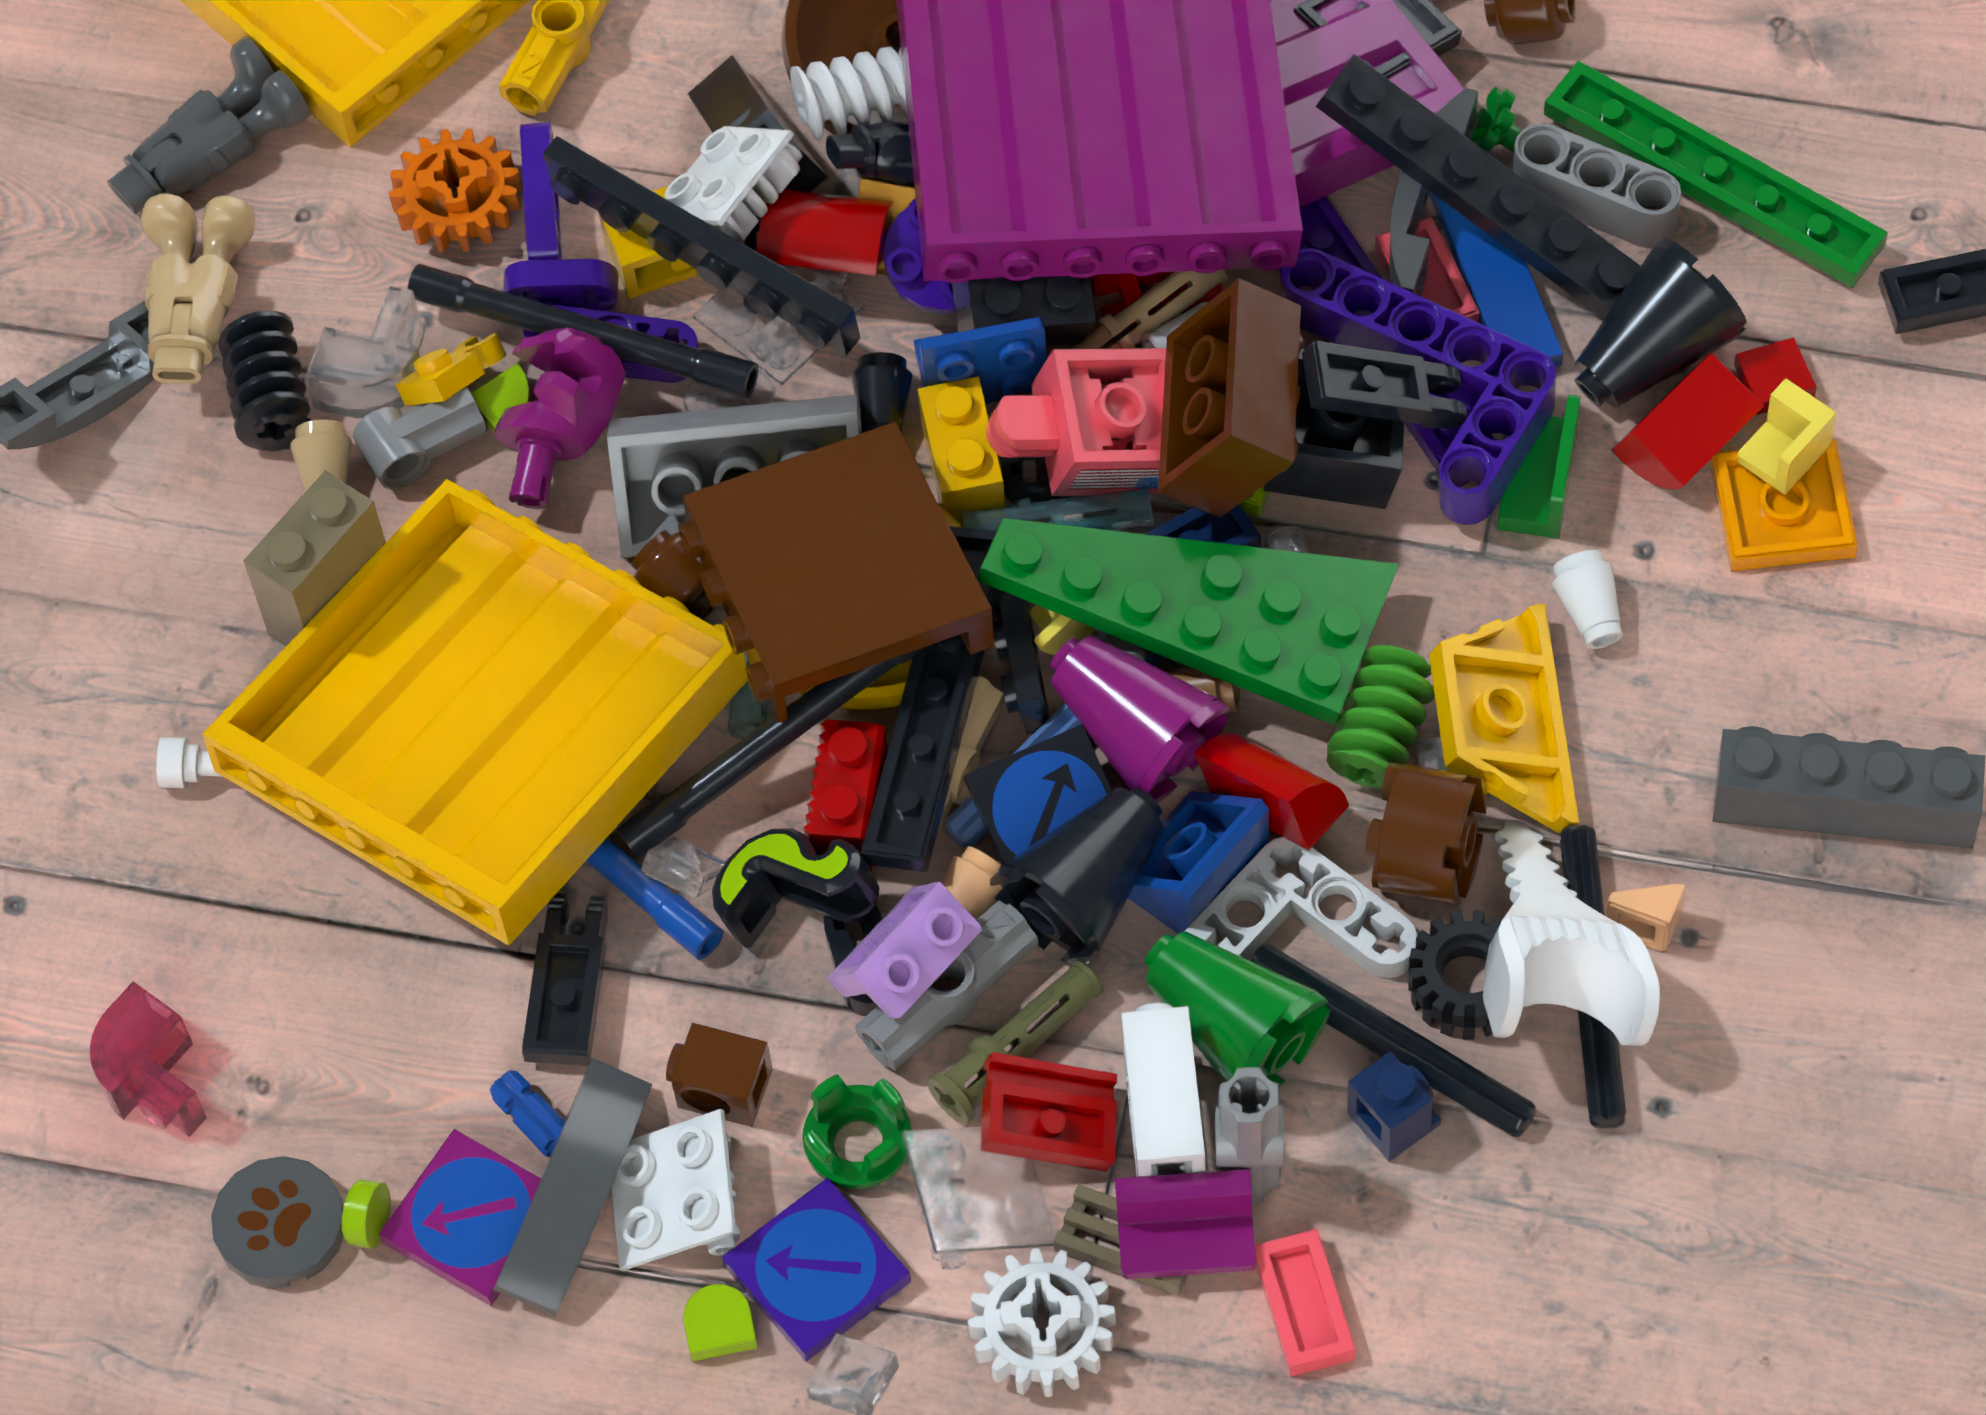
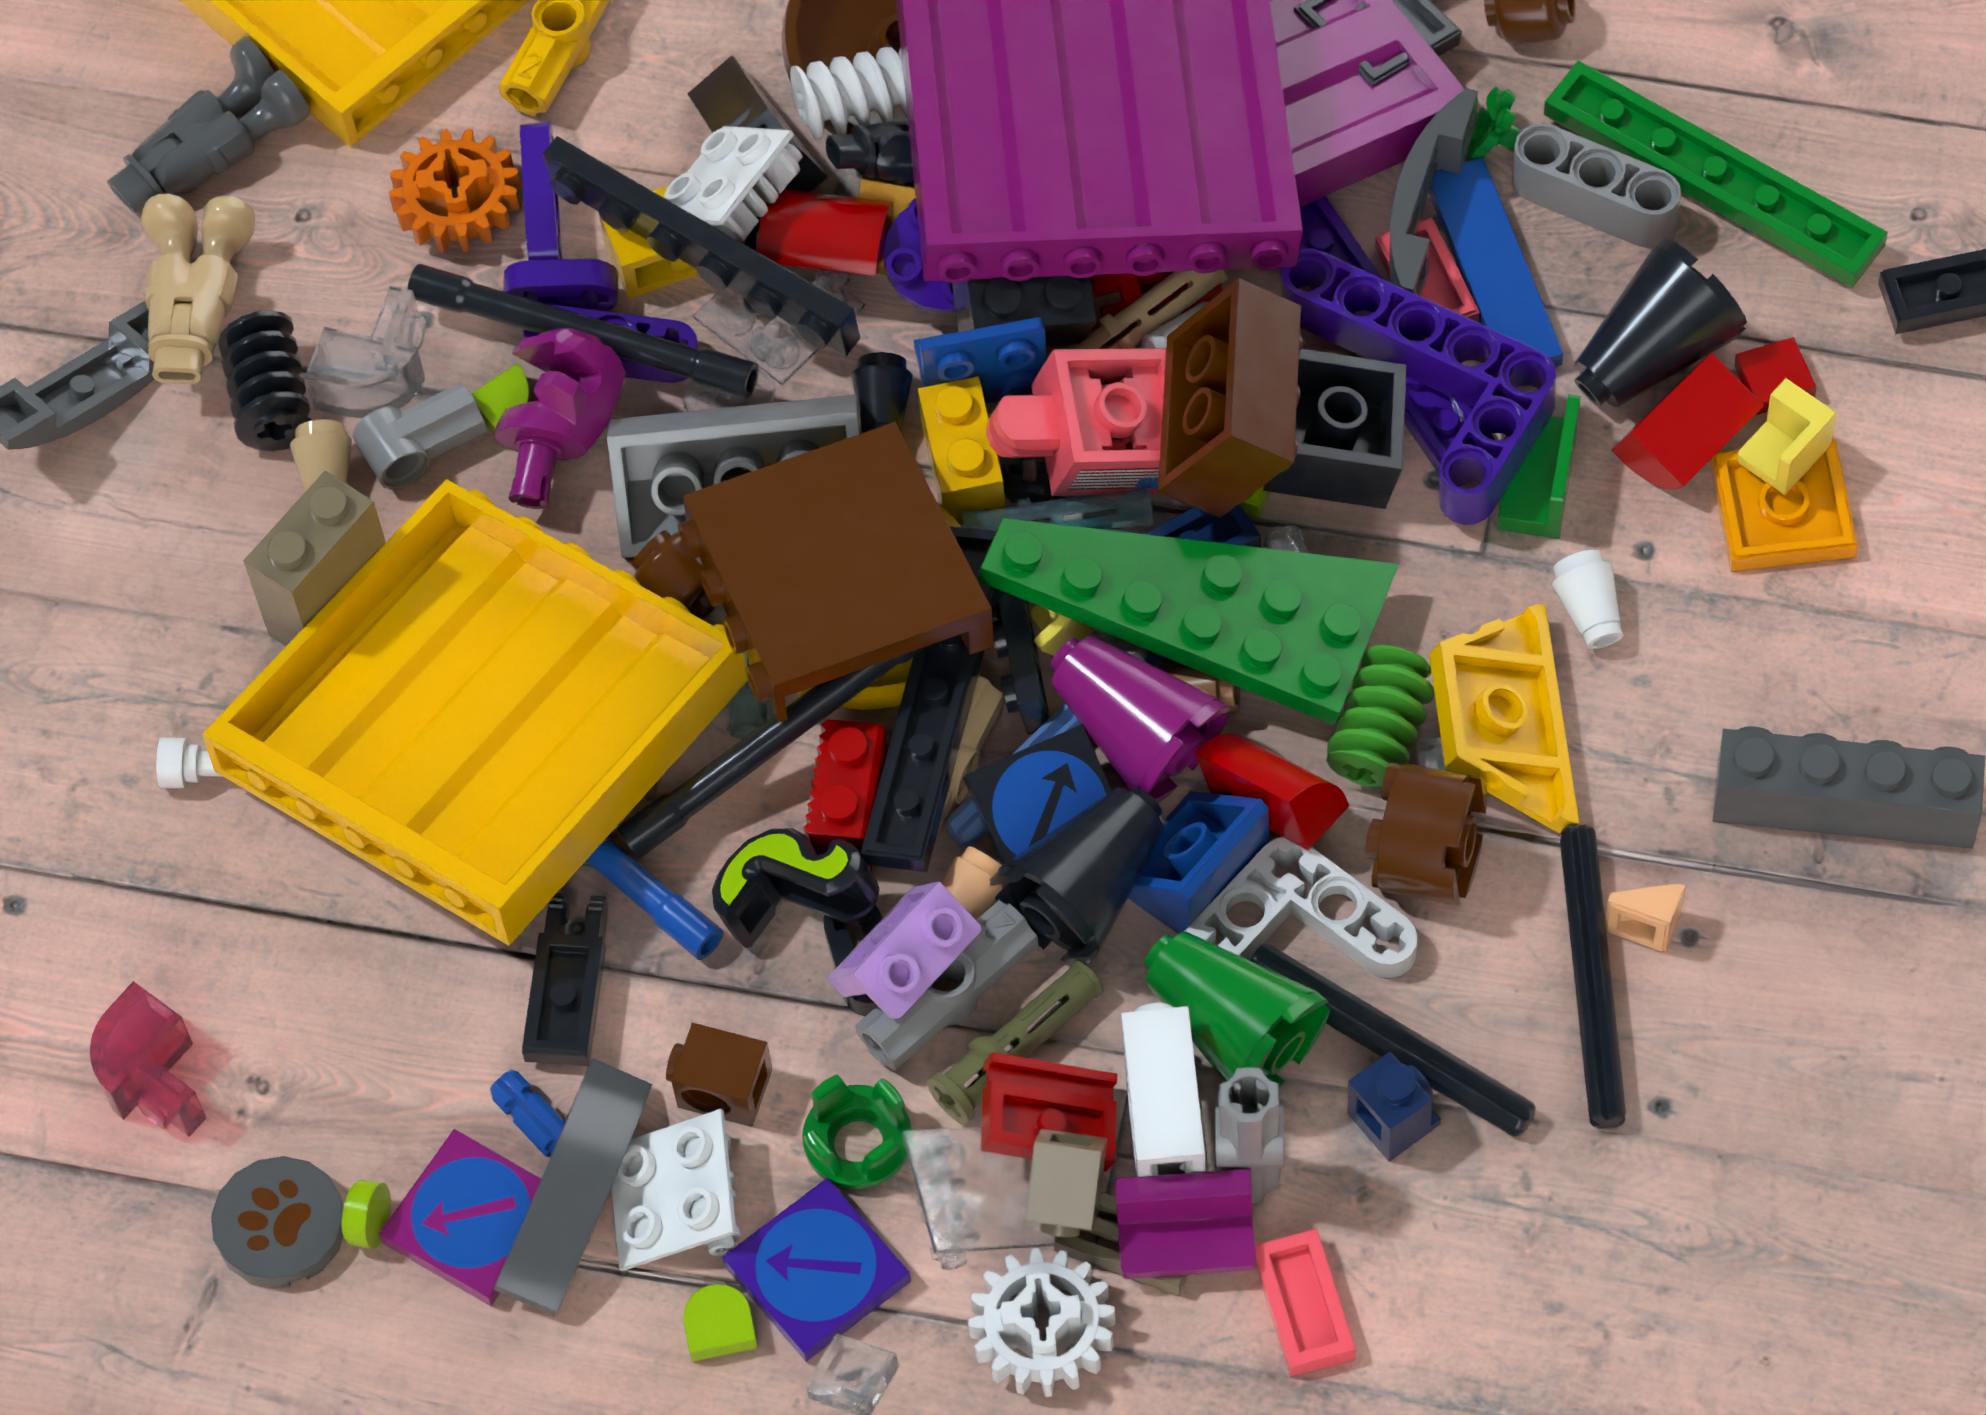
yellow plate [395,333,507,406] -> none
clear tile [641,836,726,898] -> none
black hinge [1302,341,1467,430] -> none
black plate [1315,54,1640,320] -> none
black tyre [1408,910,1502,1039] -> none
white animal [1483,820,1660,1046] -> none
none -> dark tan brick [1025,1129,1107,1237]

